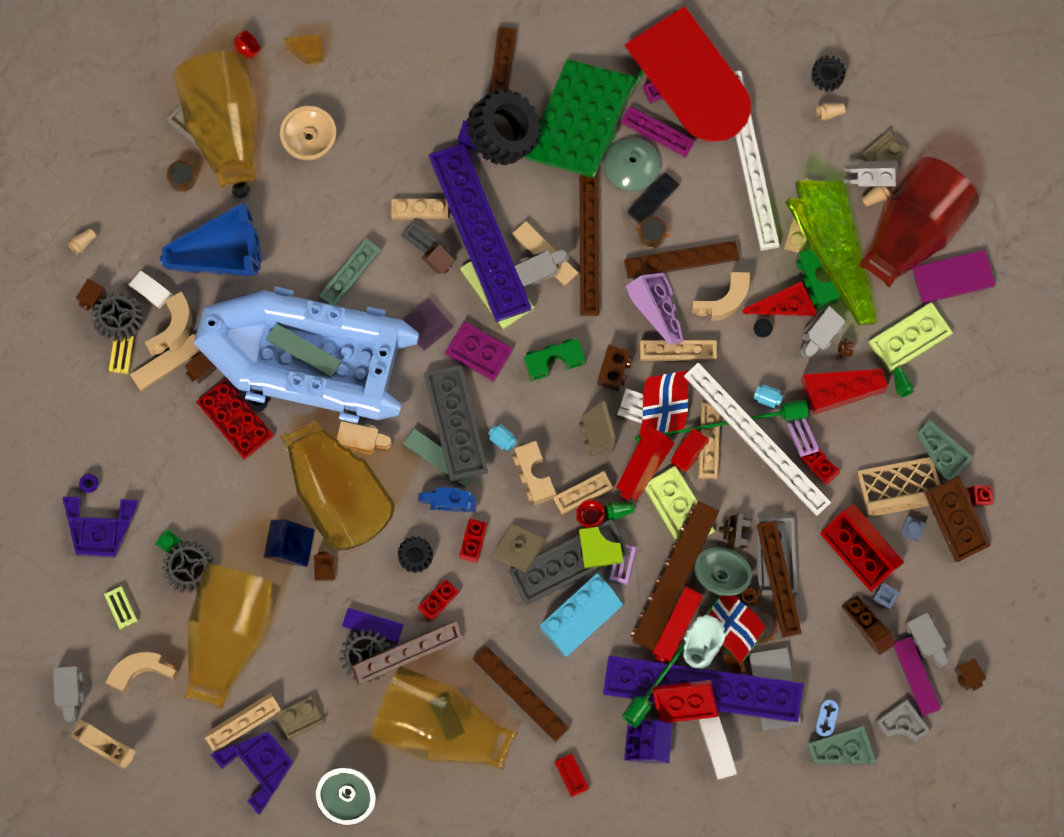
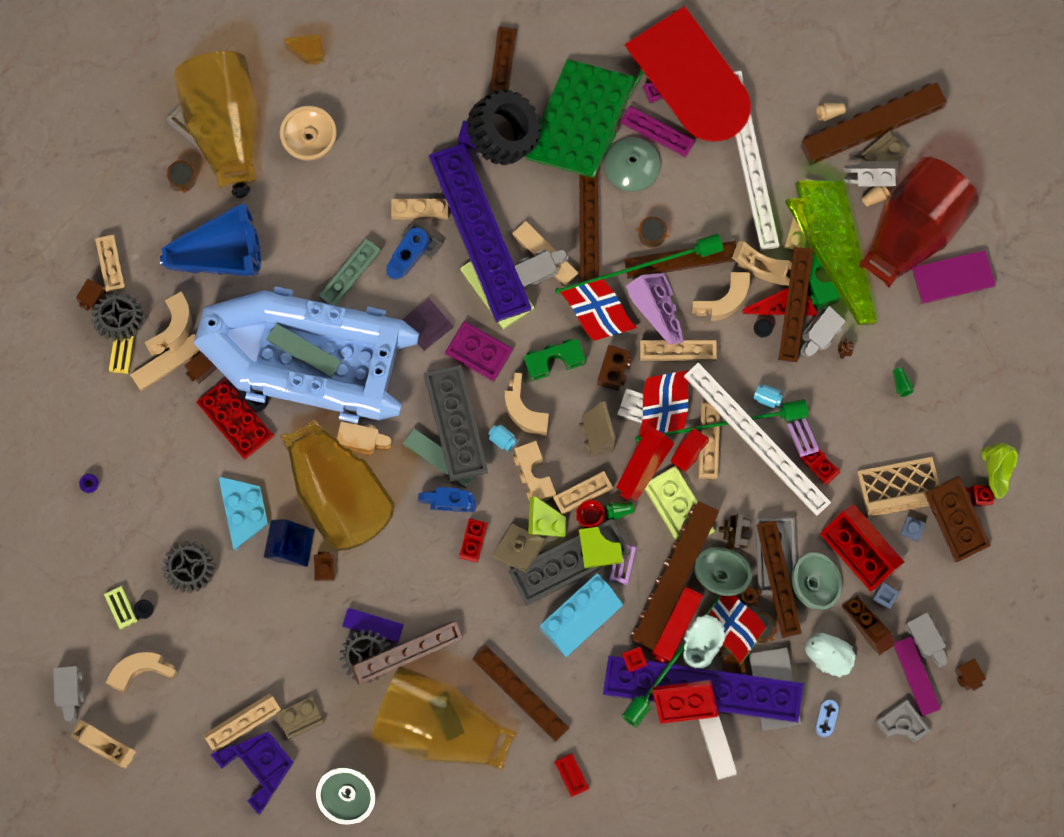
dark purple wing [62,496,139,558] -> none
tan cone [67,228,96,254] -> none
white slope [129,271,172,309] -> none
green plate [155,529,183,554] -> none
clear yellow windscreen [184,564,281,709] -> none
red hair [233,30,261,59] -> none
black tyre [398,536,433,573] -> none
red slope [417,579,460,622] -> none
reddish brown brick [421,244,455,274] -> none
dark purple slope [624,720,673,764] -> none
black plate [627,172,679,225] -> none
red wedge [801,369,888,415] -> none
sand green wing [807,726,877,764] -> none
black tyre [811,55,846,92] -> none
yellowish green tile [868,302,953,374] -> none
sand green wing [916,420,973,482] -> none
none -> tan plate [95,235,126,294]
none -> black plate [134,599,154,619]
none -> medium azure wing [219,477,268,550]
none -> blue piece [386,228,430,280]
none -> tan arch [505,373,549,437]
none -> lime wing [528,497,566,537]
none -> flag [555,233,723,341]
none -> red plate [622,647,647,673]
none -> tan arch [732,241,792,286]
none -> reddish brown plate [778,246,813,363]
none -> sand green dish [792,552,842,610]
none -> reddish brown brick [801,83,947,166]
none -> light aqua piece [805,633,856,678]
none -> lime hair [981,443,1018,499]

